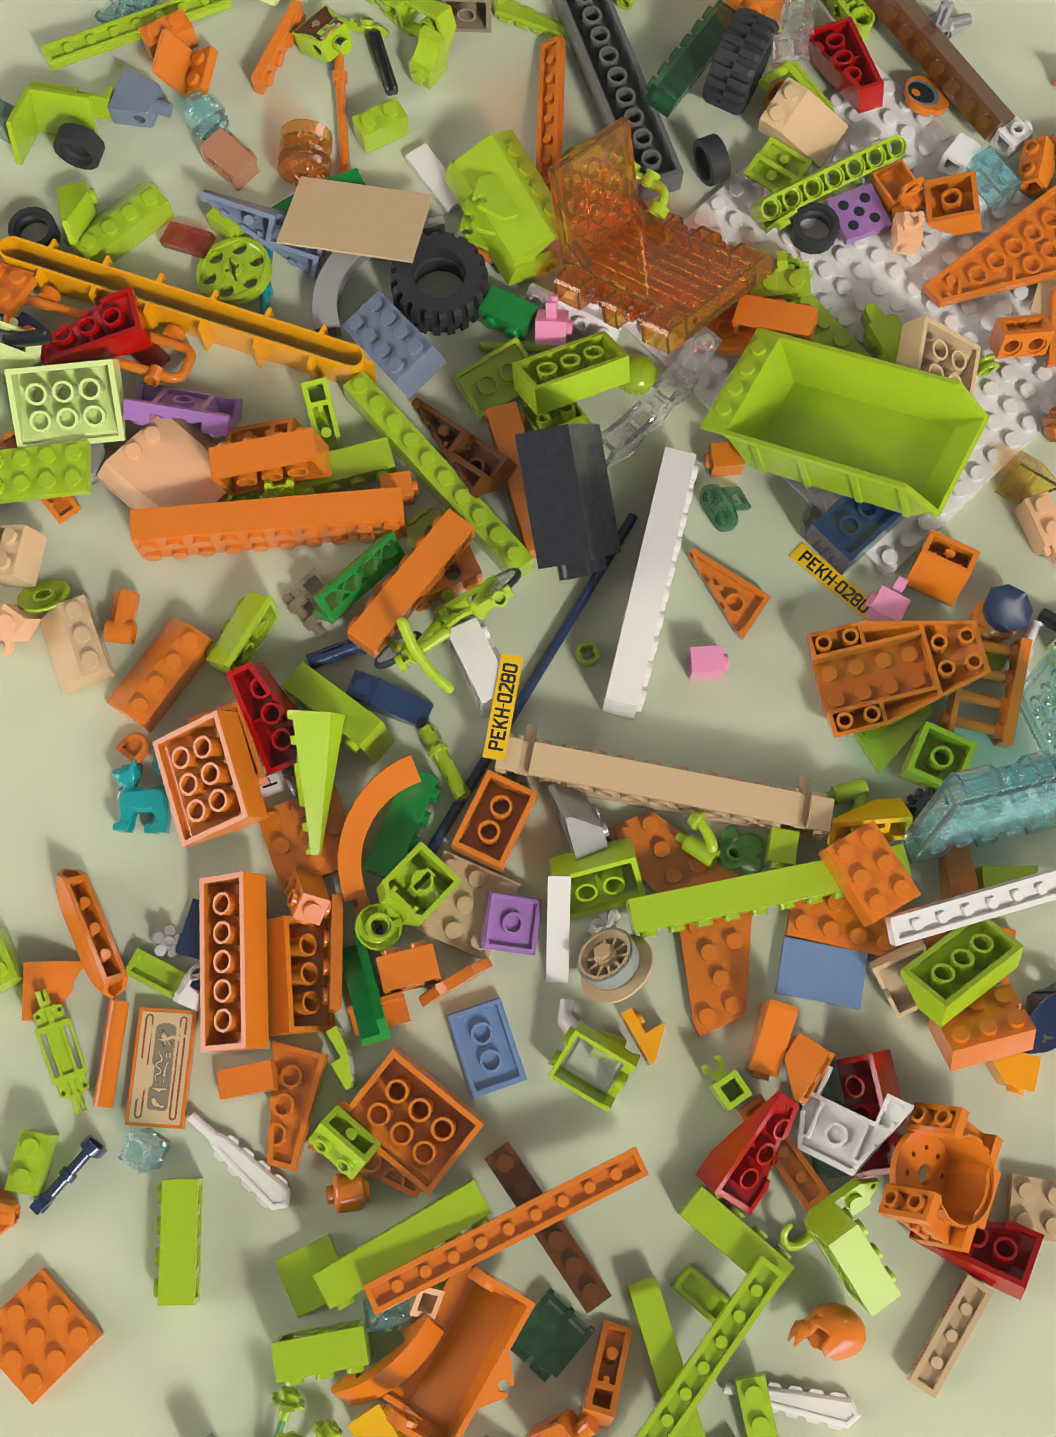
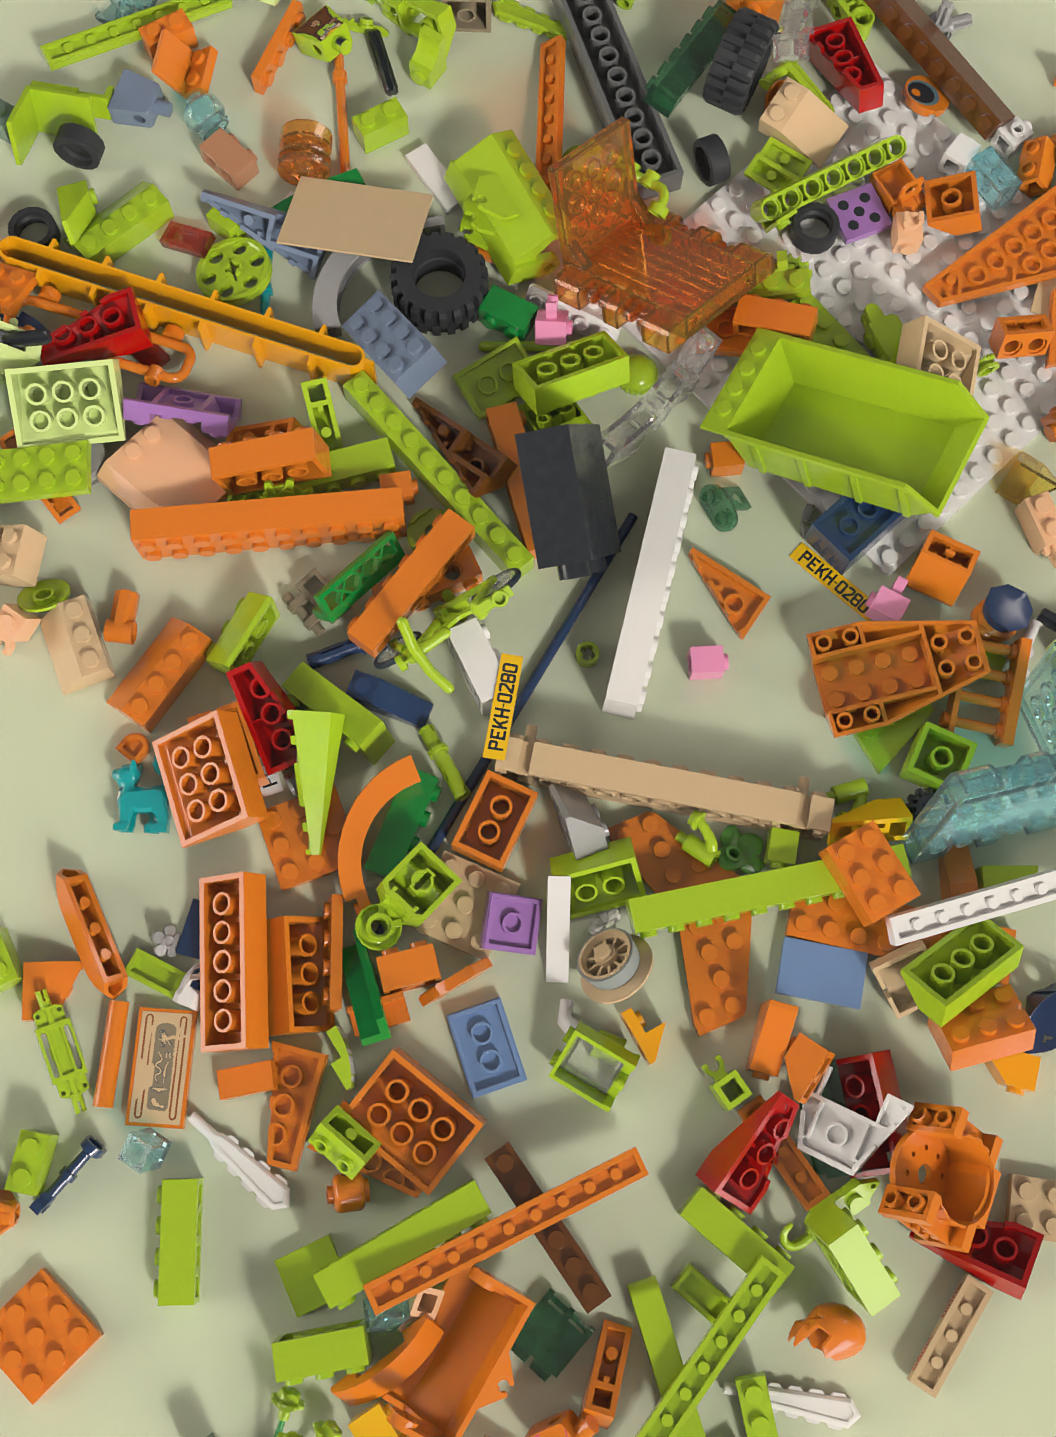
orange brick [283,868,331,925] -> none

